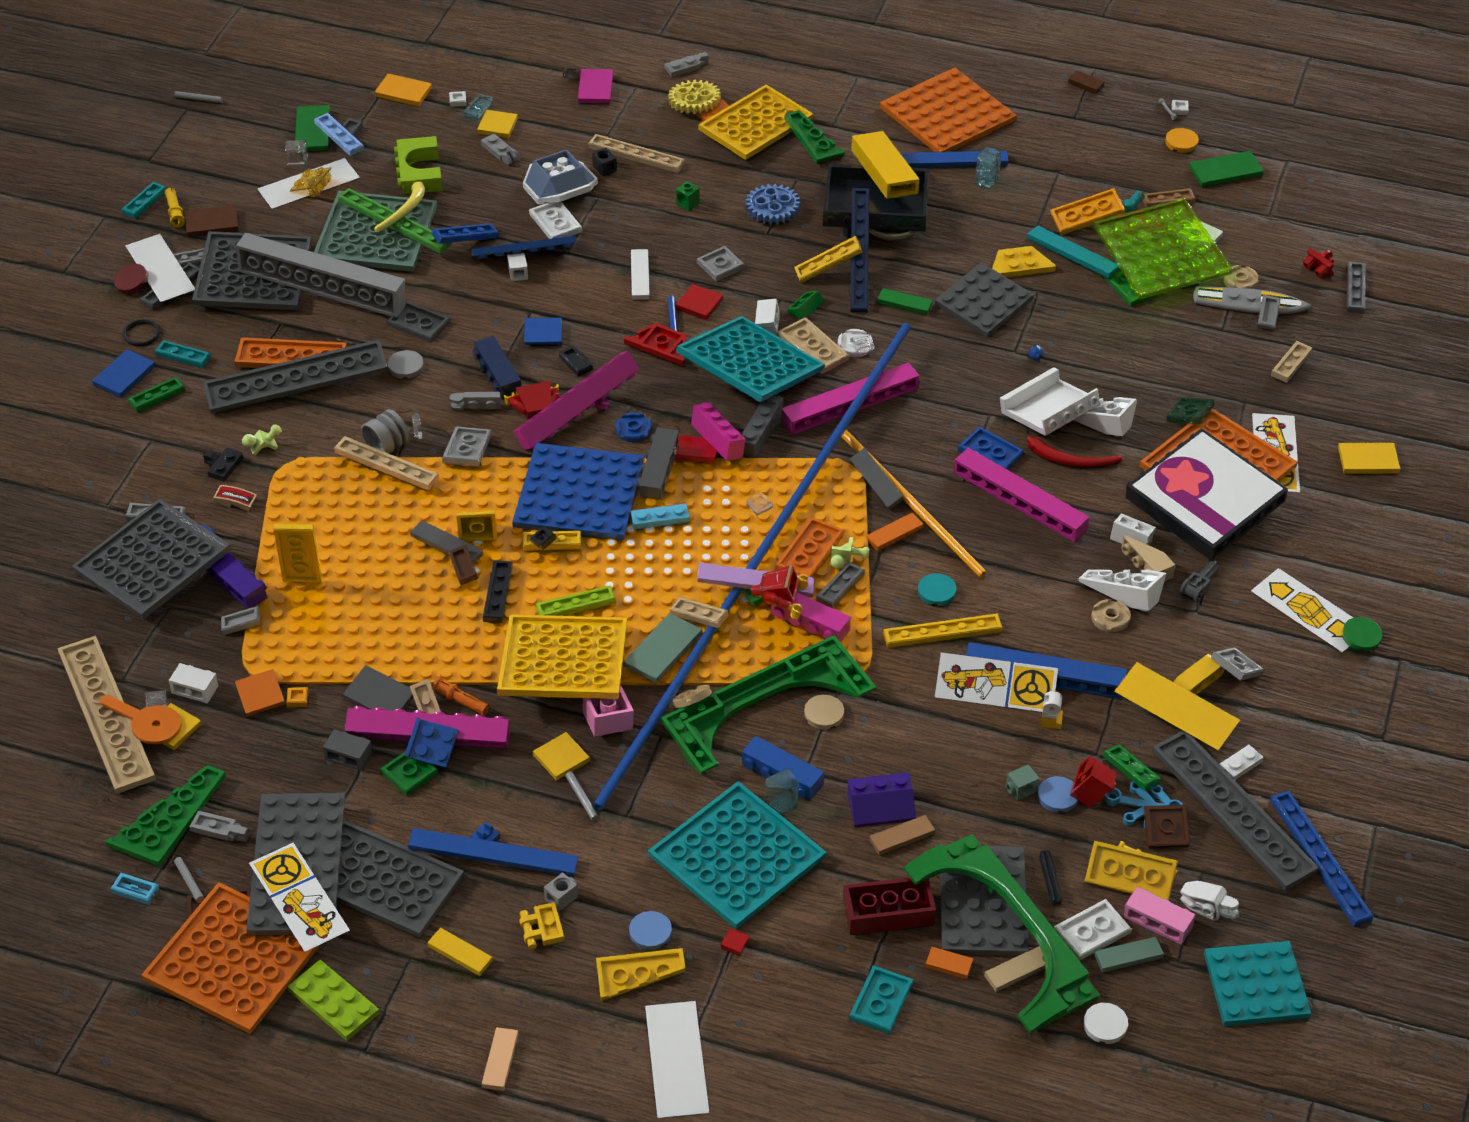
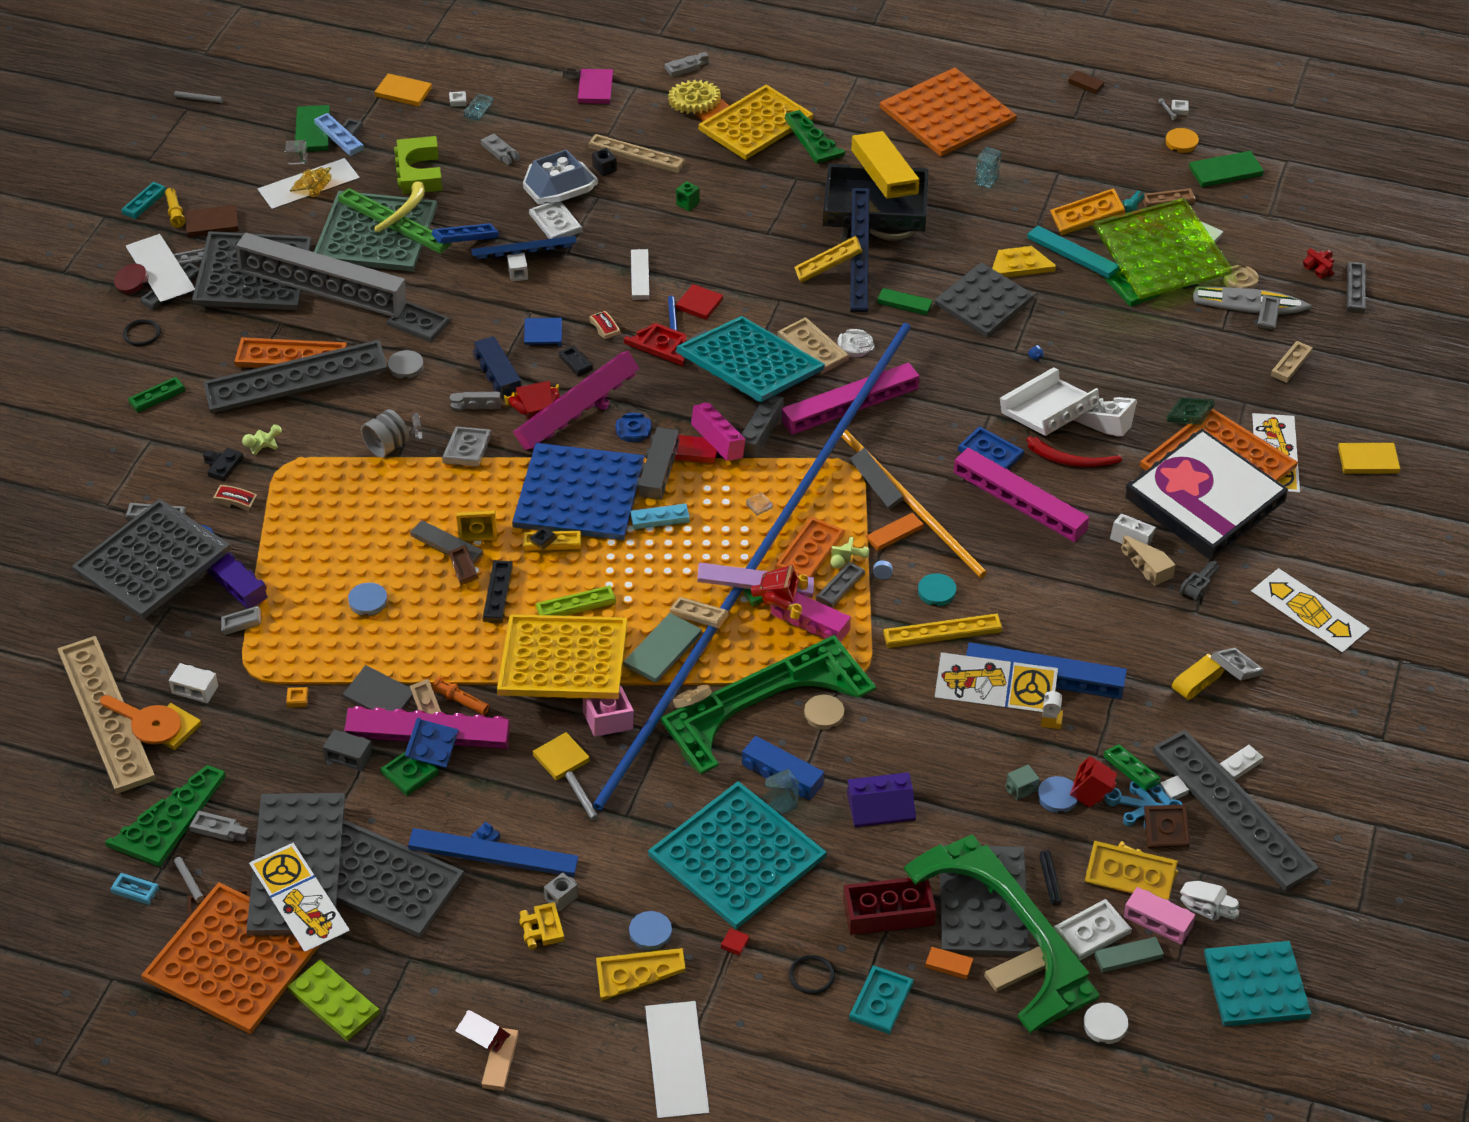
blue tile [92,349,155,398] -> none
clear tile [145,690,167,707] -> none
teal tile [155,340,211,369] -> none
orange tile [235,669,285,717] -> none
yellow tile [273,523,322,582] -> none
tan plate [334,436,439,490] -> none
yellow tile [427,928,493,976] -> none
yellow tile [477,110,518,138] -> none
light grey tile [697,246,745,282] -> none
medium blue gear [746,184,800,225] -> none
white hinge [755,299,780,335] -> none
green slope [786,291,824,319] -> none
medium nougat tile [869,815,935,855] -> none
blue tile [900,150,1008,168] -> none
white wedge [1079,570,1166,611] -> none
tan tile [1091,599,1131,632] -> none
yellow sticker [1114,662,1240,750] -> none
blue tile [1270,791,1374,927] -> none
green tile [1342,617,1383,651] -> none
none -> medium blue tile [348,582,387,615]
none -> hinge [456,1010,511,1052]
none -> slope [589,311,621,339]
none -> black tyre [789,955,835,994]
none -> light blue tile [873,560,893,579]
none -> white tile [1160,775,1189,800]

